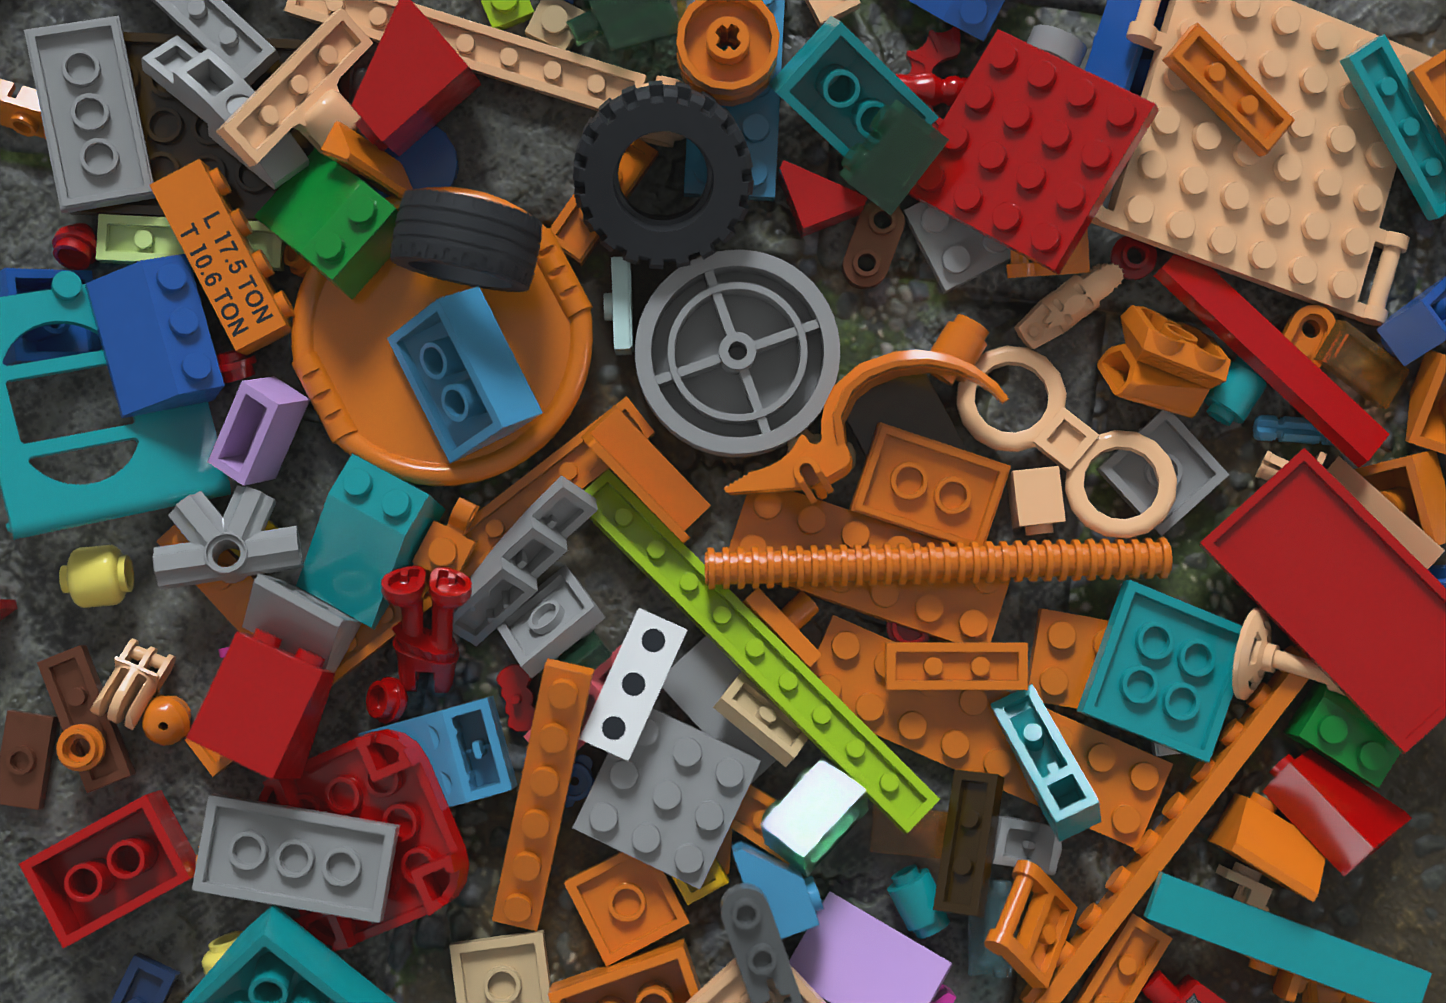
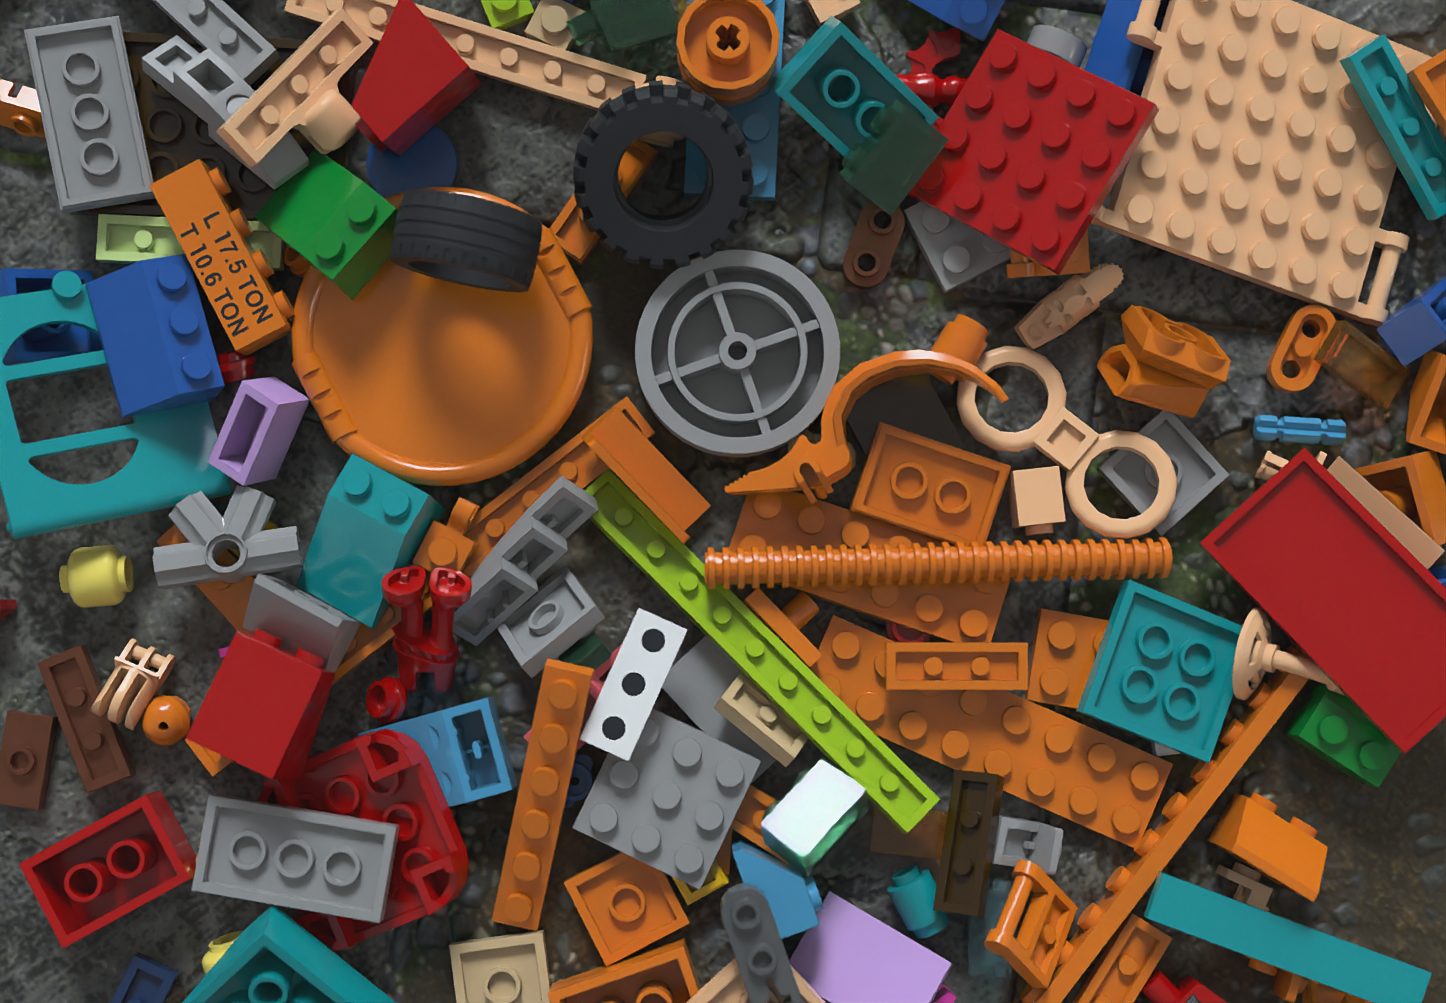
red plate [52,223,97,270] -> none
orange plate [56,724,106,772] -> none
orange slope [320,121,413,199] -> none
dark azure slope [387,287,543,463] -> none
red piece [496,664,536,733] -> none
light aqua plate [604,257,634,355] -> none
red slope [778,160,868,237] -> none
teal slope [990,684,1102,842] -> none
red plate [1110,236,1157,280] -> none
red tile [1154,254,1390,468] -> none
orange tile [1162,22,1295,157] -> none
teal brick [1204,355,1267,426] -> none
red slope [1262,749,1412,877] -> none

